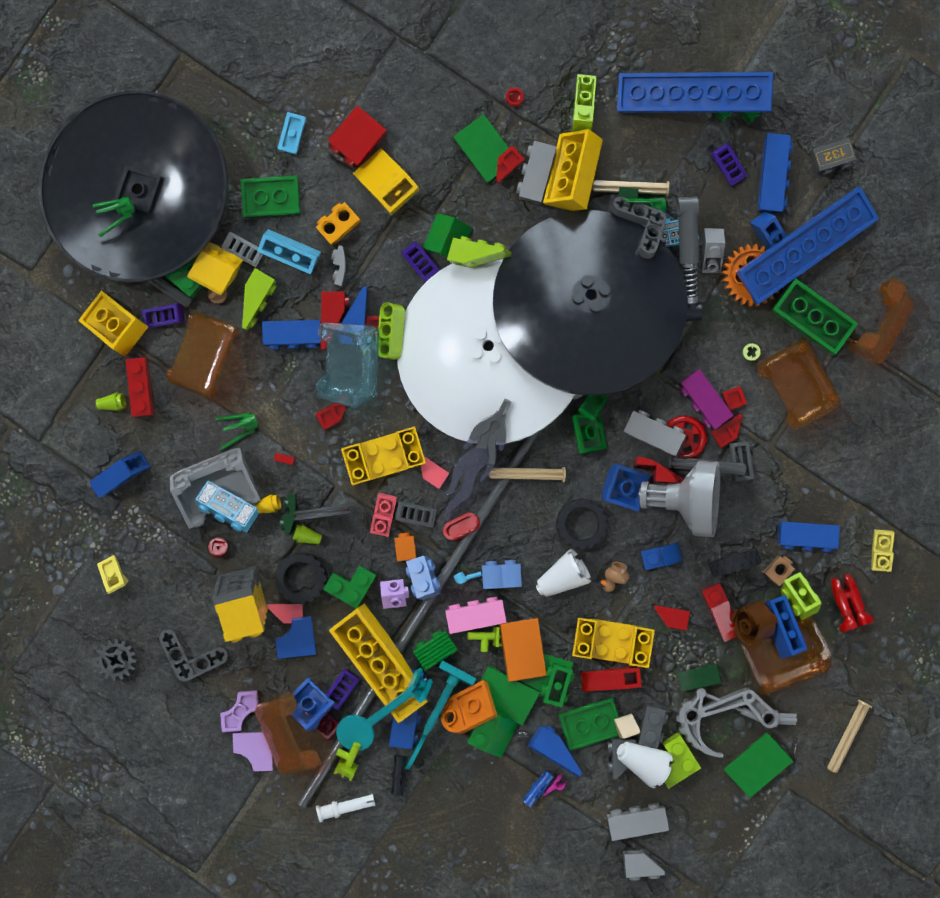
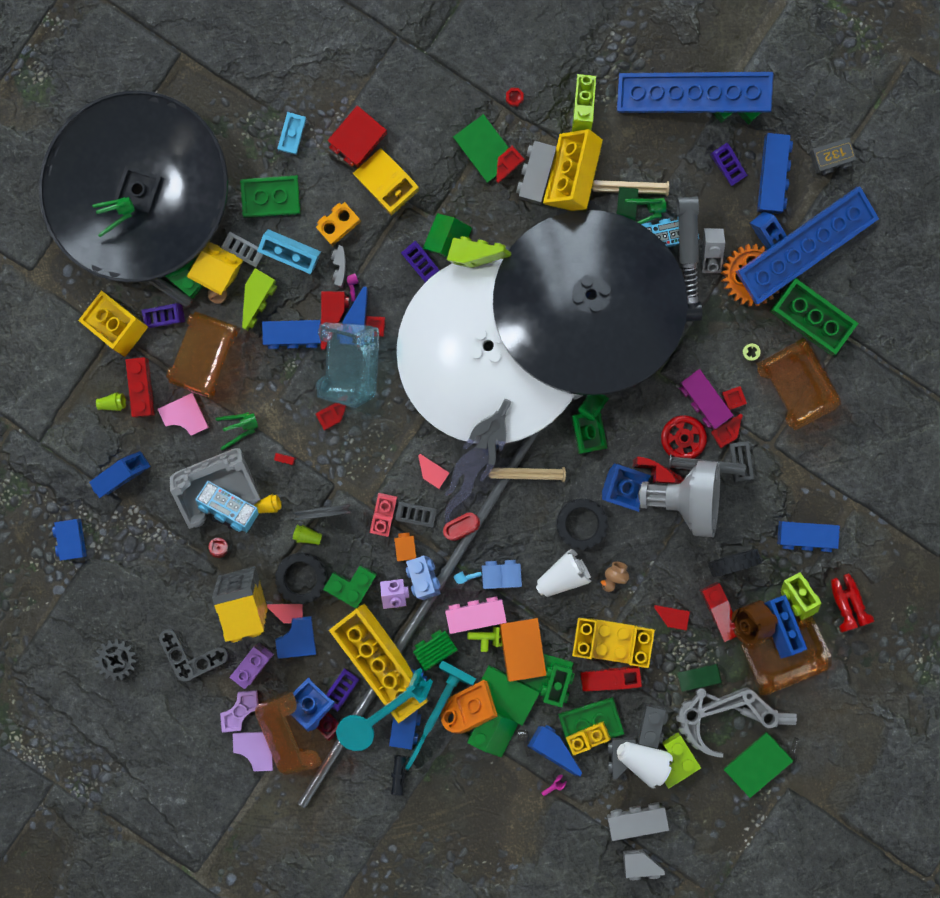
light yellow slope [97,555,128,594] -> none
dark green slope [280,494,297,534] -> none
white pin [316,794,375,822] -> none
lime arm [334,742,361,781] -> none
yellow slope [341,426,426,485] -> none
lime beam [377,302,405,360] -> none
blue pin [522,770,555,808] -> none
dark grey beam [611,197,667,259] -> none
tan slope [614,713,640,739] -> none
light grey brick [624,410,687,457] -> none
blue slope [640,542,682,570] -> none
medium nougat brick [762,555,795,586] -> none
tan axle [828,699,873,773] -> none
clear orange windscreen [847,277,914,364] -> none
light yellow slope [871,529,895,572] -> none
none -> blue brick [52,519,87,561]
none -> bright pink tile [158,393,209,436]
none -> medium lavender panel [229,643,274,689]
none -> dark pink hand [347,274,359,301]
none -> yellow slope [566,721,611,756]

